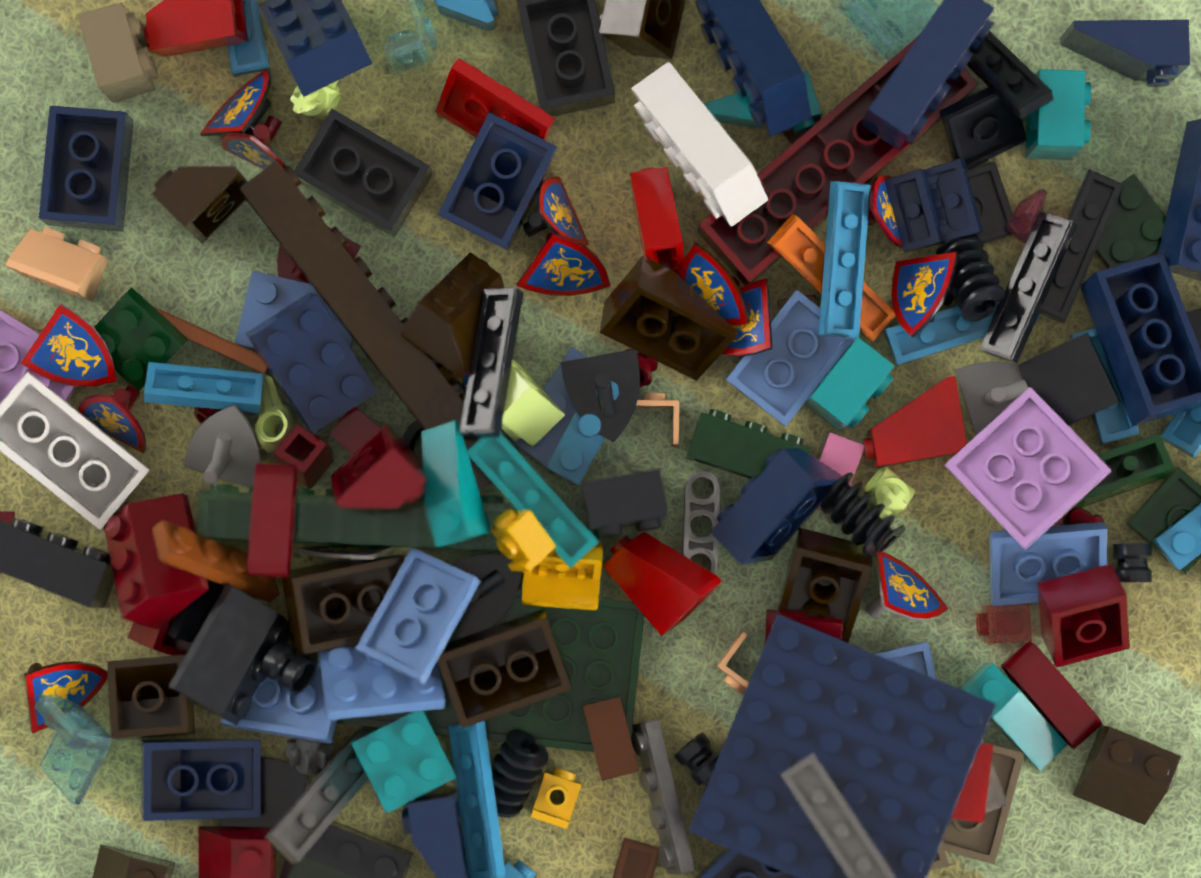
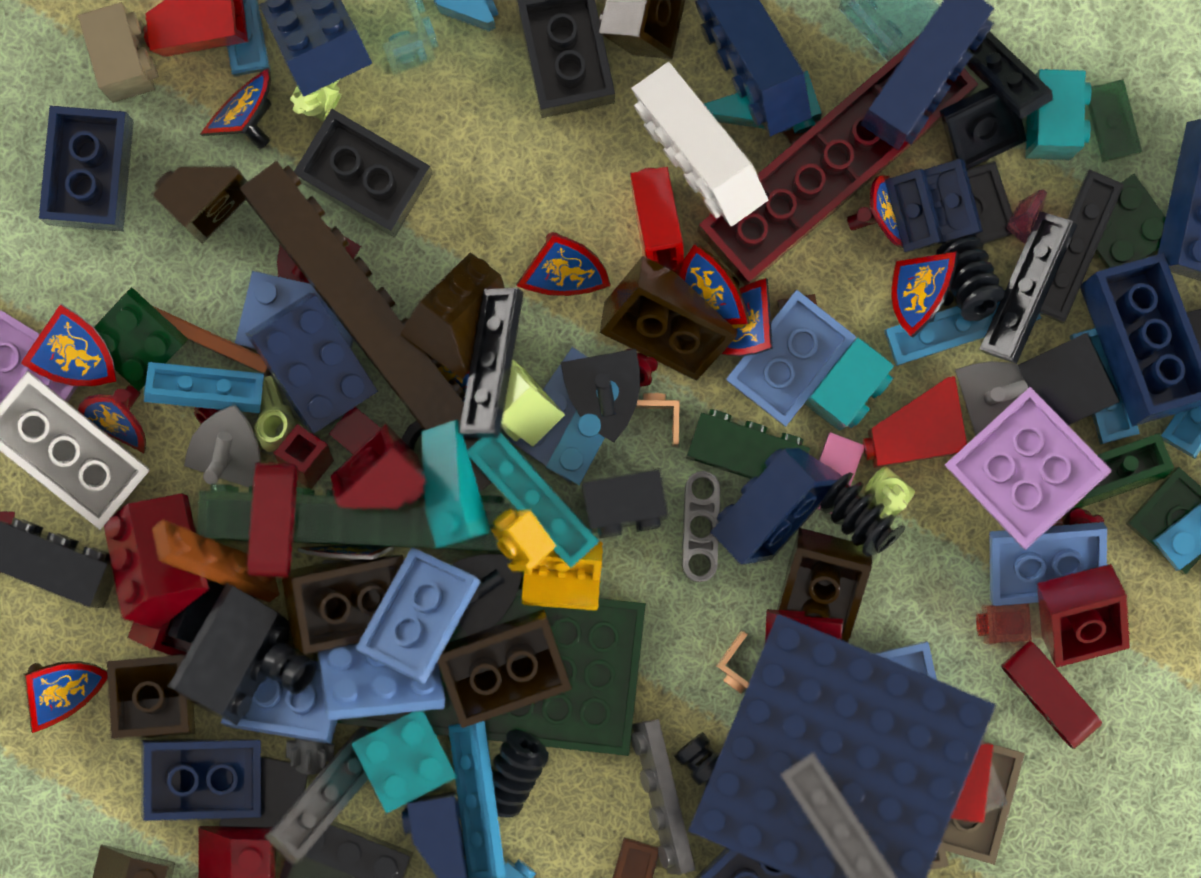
light nougat slope [5,227,108,302] -> none
clear light blue bracket [34,694,113,805] -> none
shield [221,116,286,170] -> none
red plate [435,58,555,141] -> none
dark blue slope [438,112,558,251] -> none
shield [523,177,589,246] -> none
yellow brick [530,767,582,829] -> none
reddish brown tile [583,696,639,781] -> none
red slope [603,532,723,636] -> none
orange tile [767,214,896,342] -> none
dark azure tile [819,181,871,338] -> none
shield [866,551,948,621] -> none
teal slope [959,662,1067,771] -> none
dark blue slope [1060,20,1190,87] -> none
dark brown slope [1073,725,1181,825] -> none
black wheel [1113,544,1152,582] -> none
none -> clear green plate [1088,79,1142,163]

